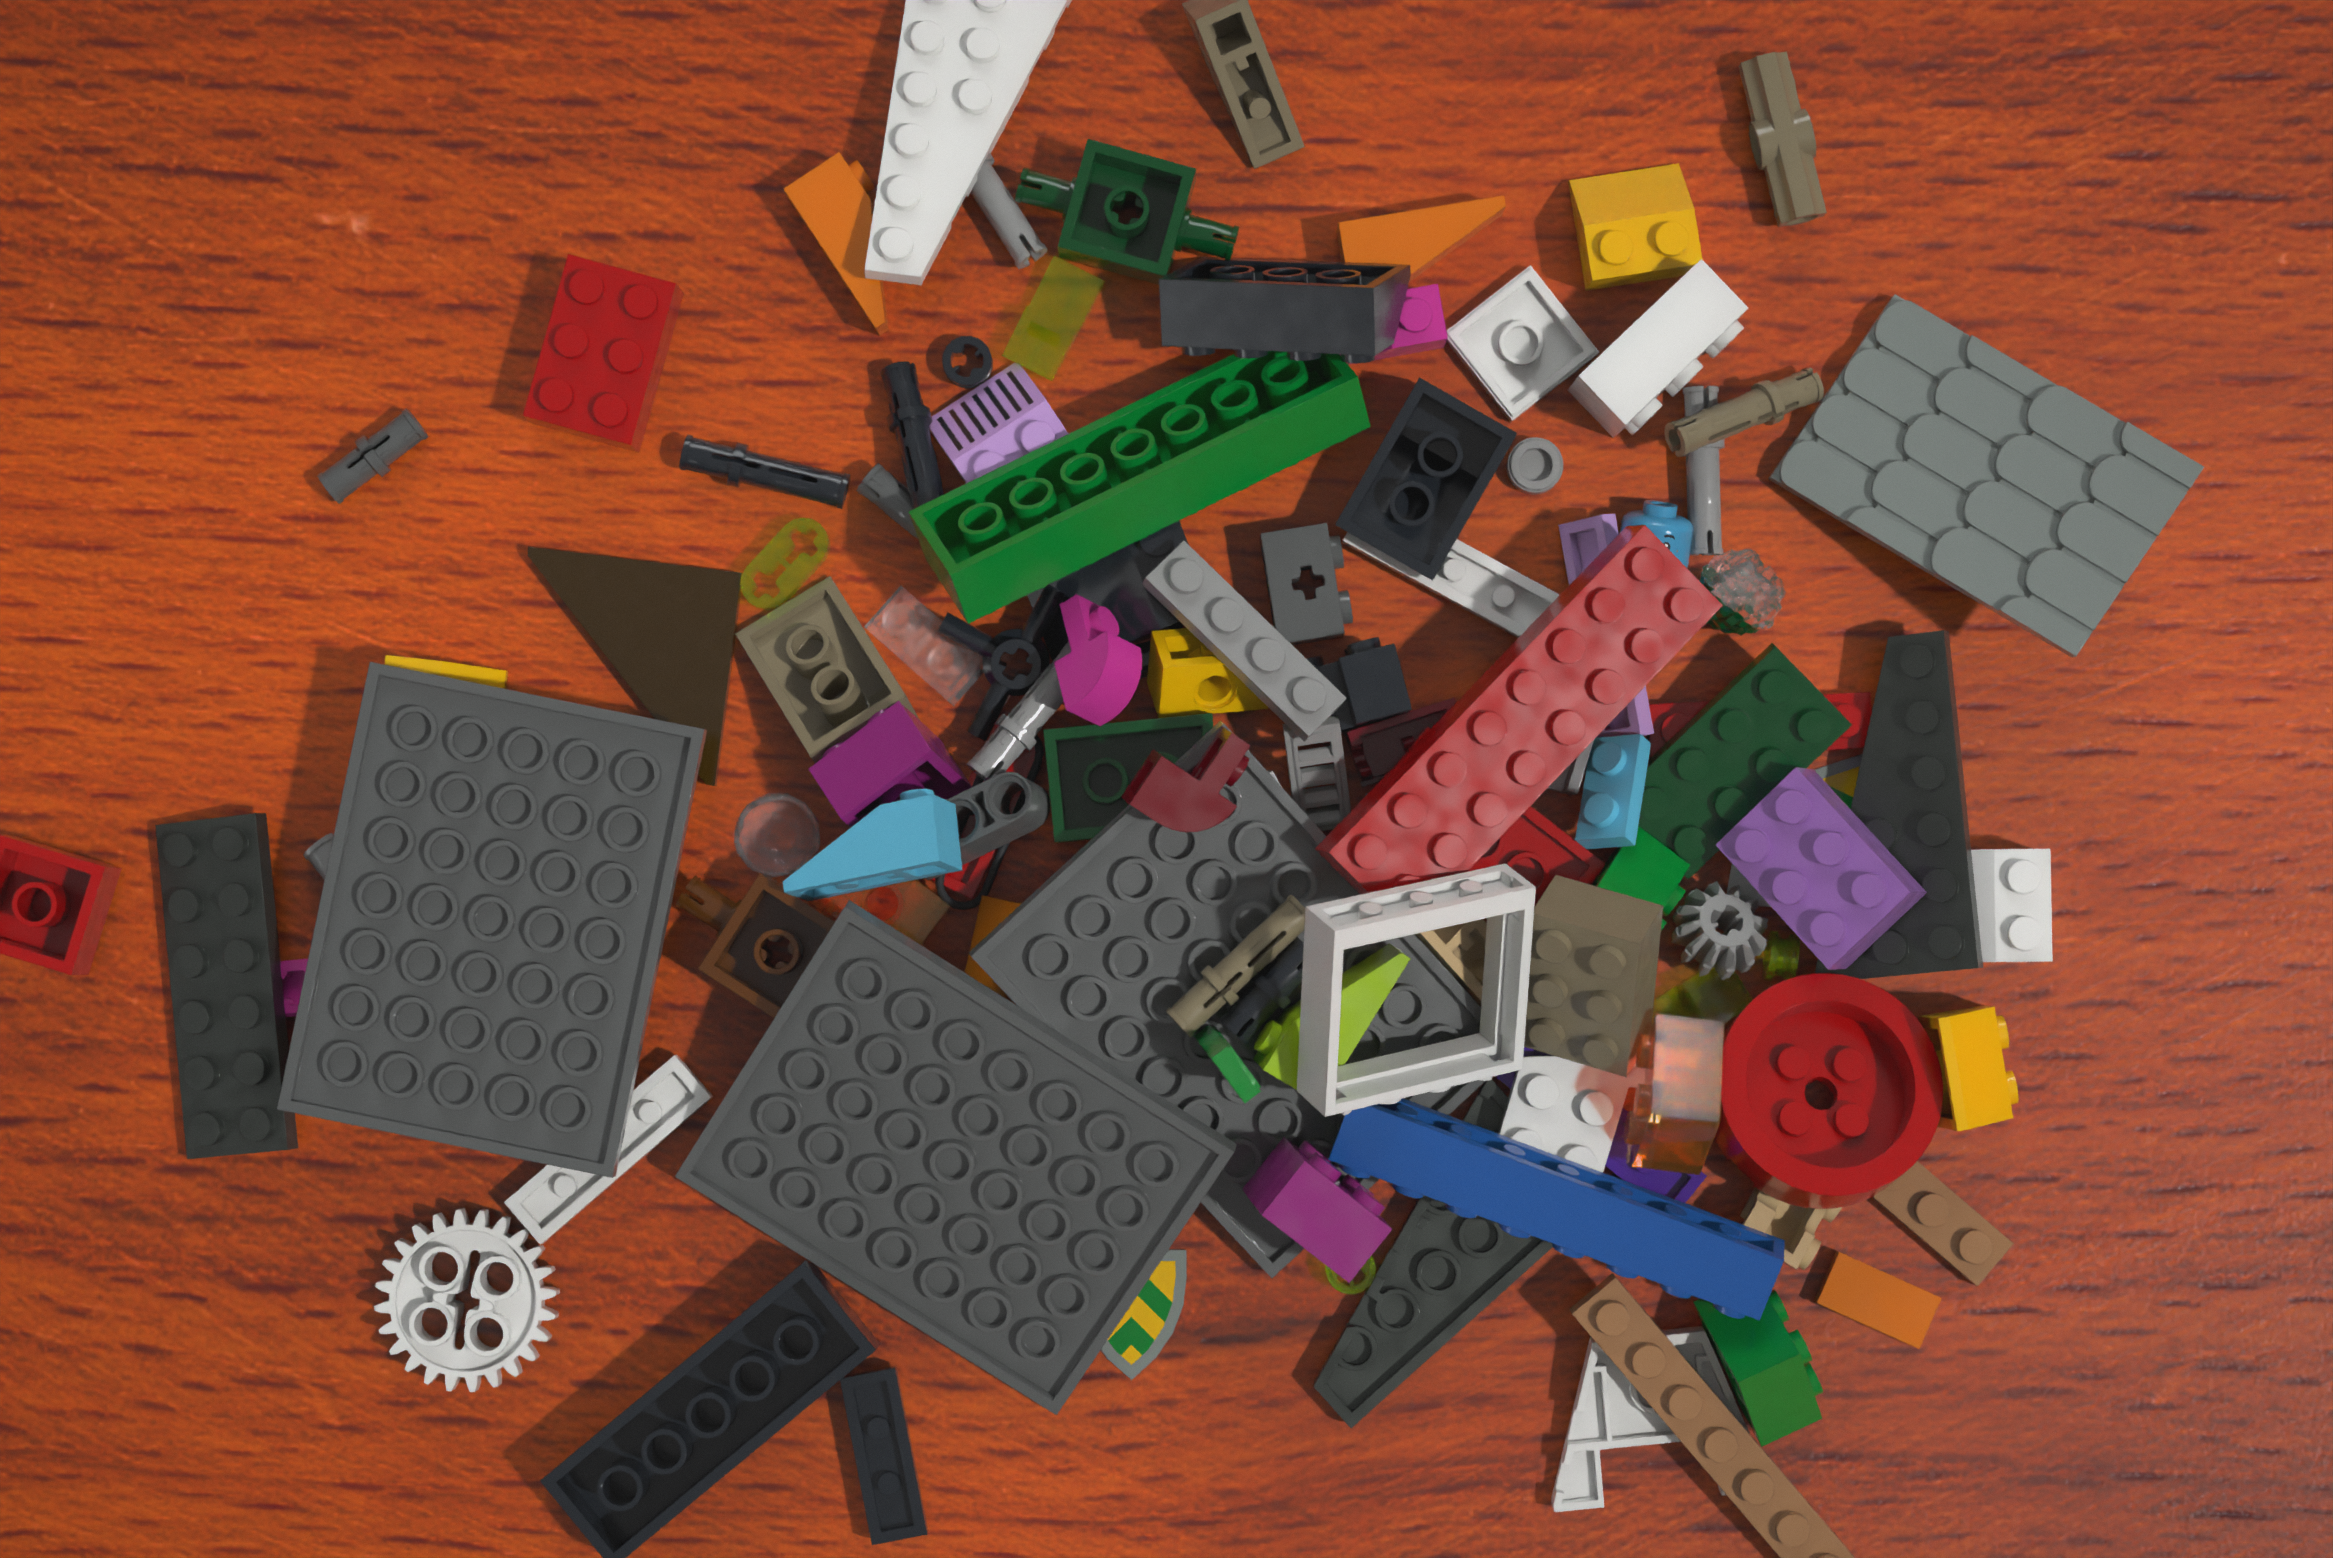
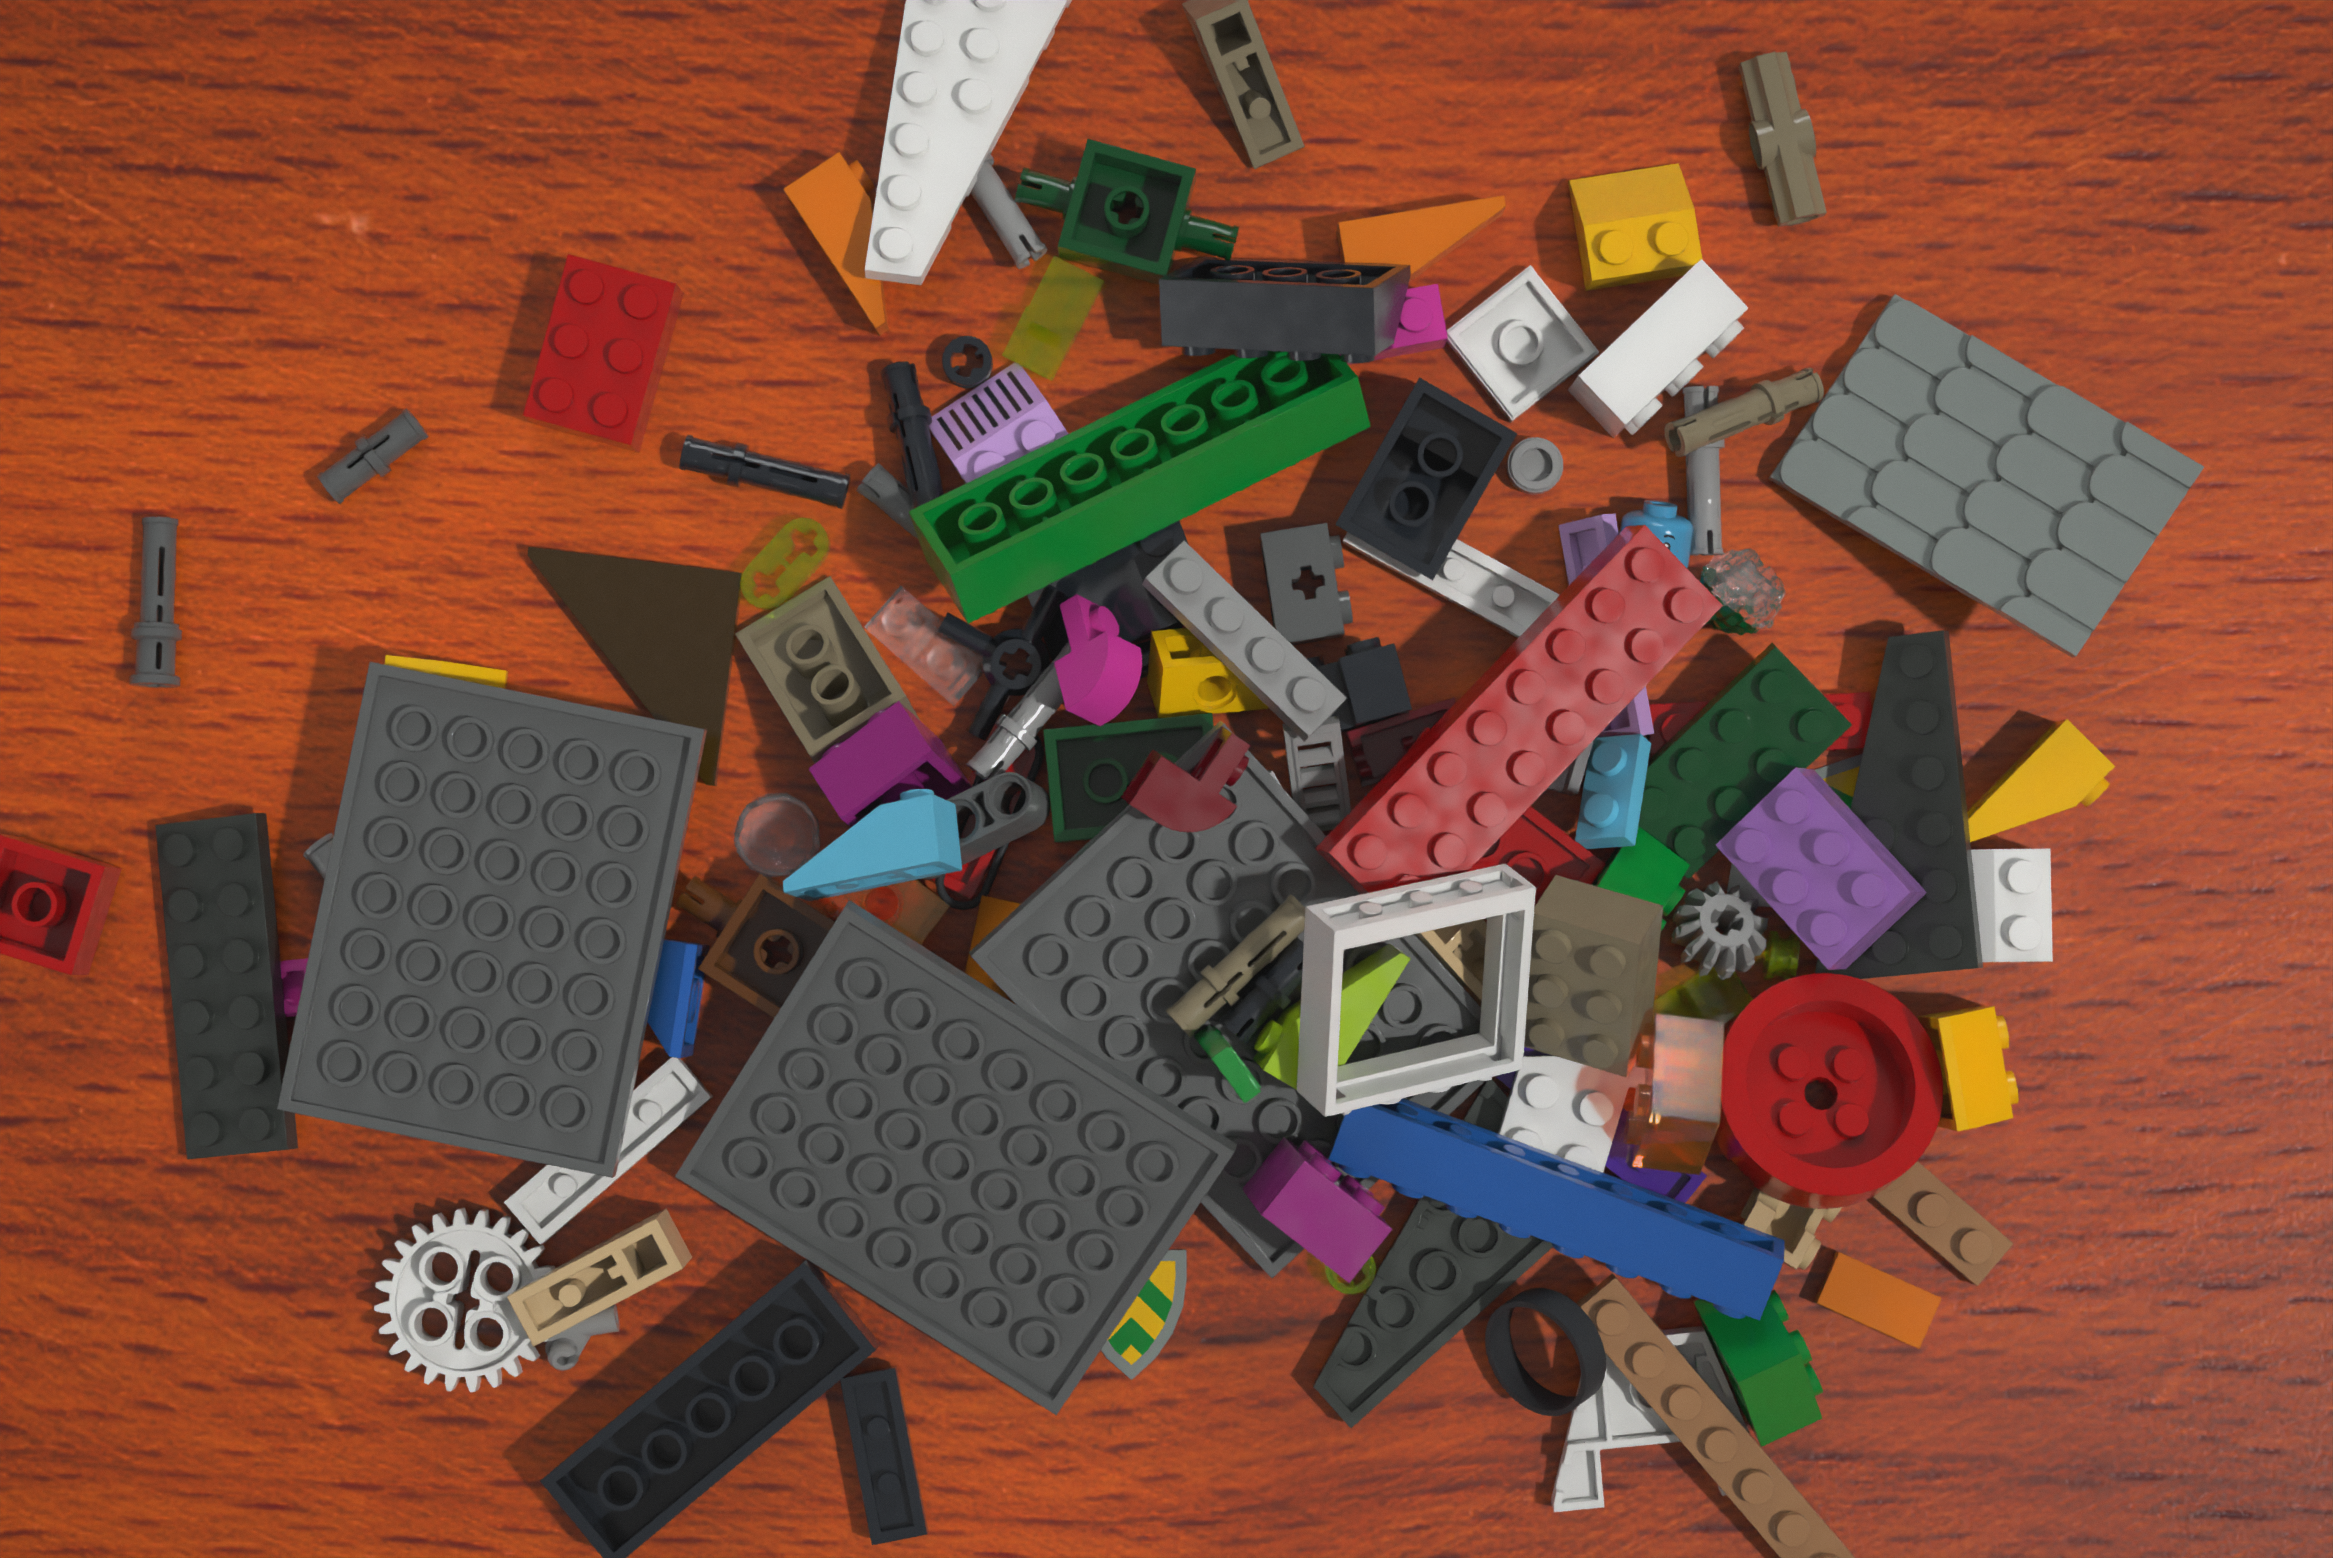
none -> dark grey pin [129,517,182,688]
none -> tan slope [507,1208,692,1347]
none -> light grey arm [545,1304,620,1371]
none -> blue slope [647,938,710,1058]
none -> black tyre [1485,1288,1606,1416]
none -> yellow slope [1967,719,2115,842]

